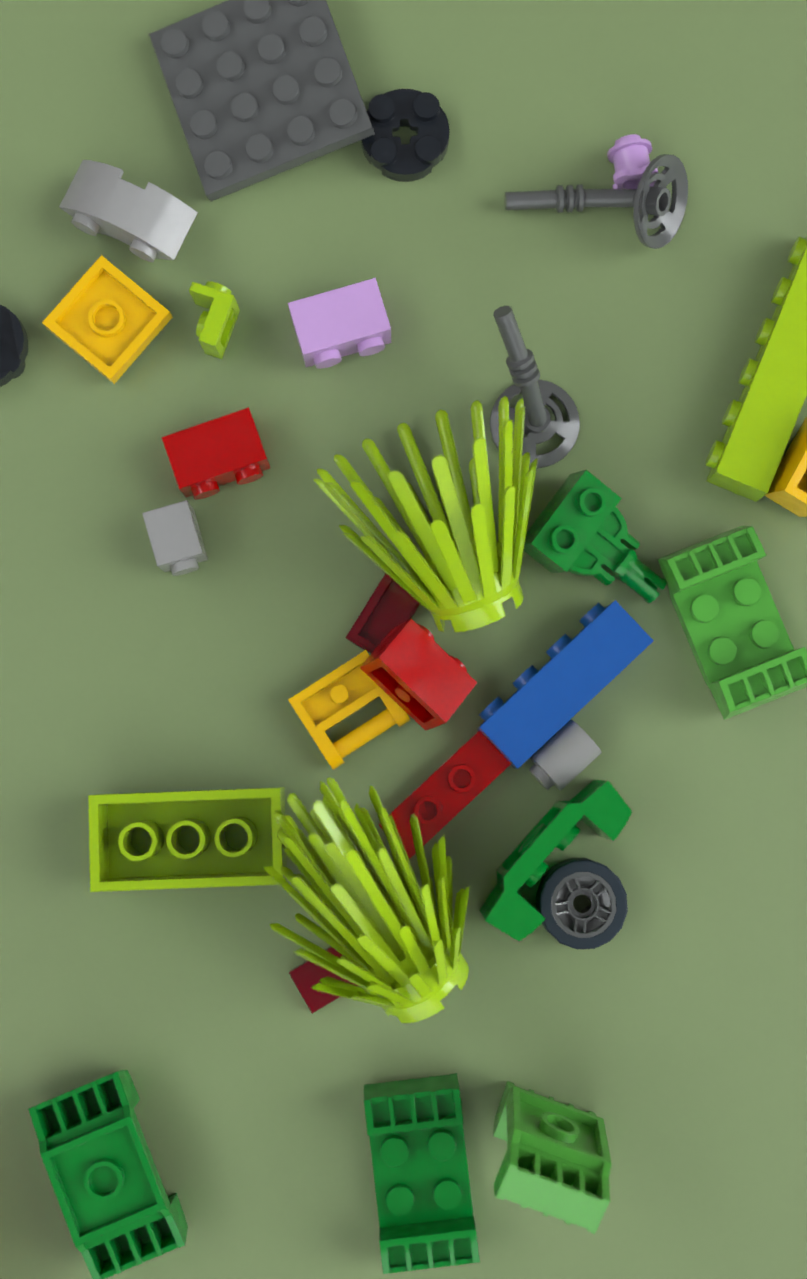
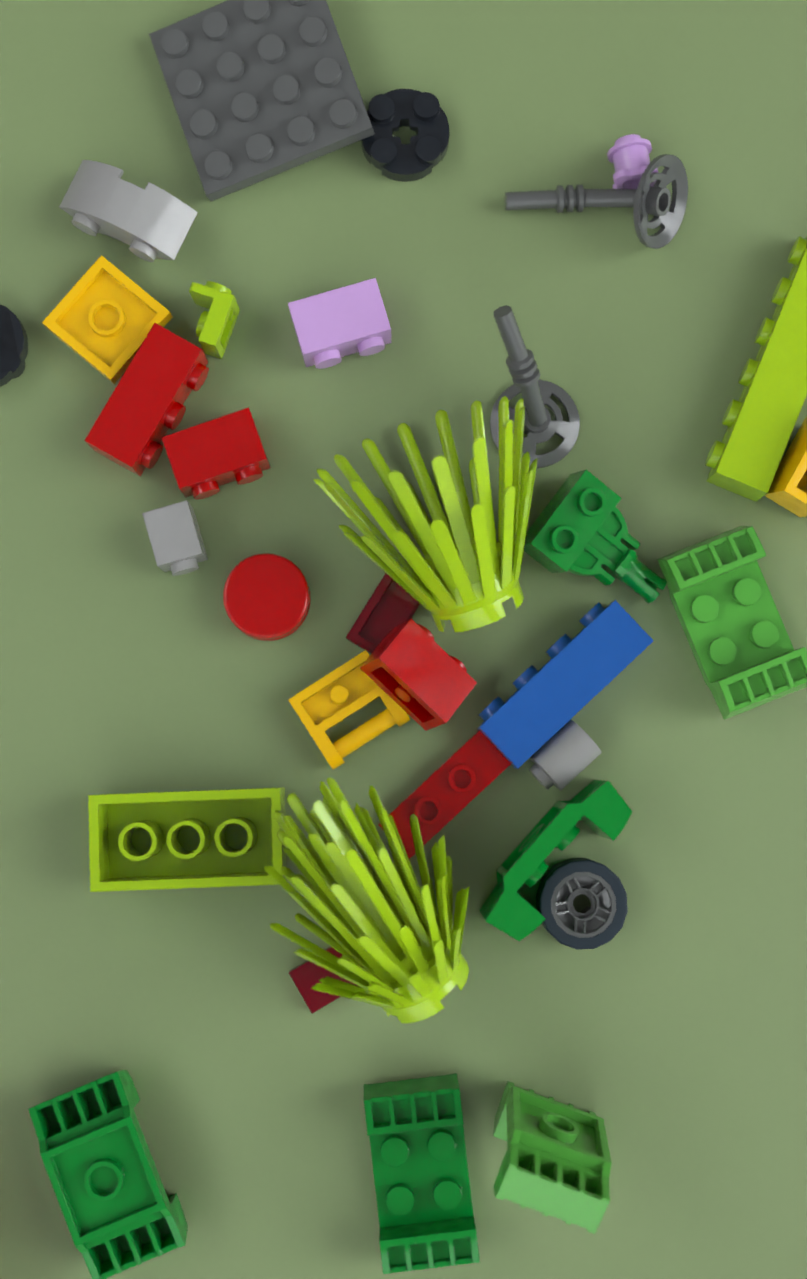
none -> red brick [84,323,209,477]
none -> red head [223,553,311,641]

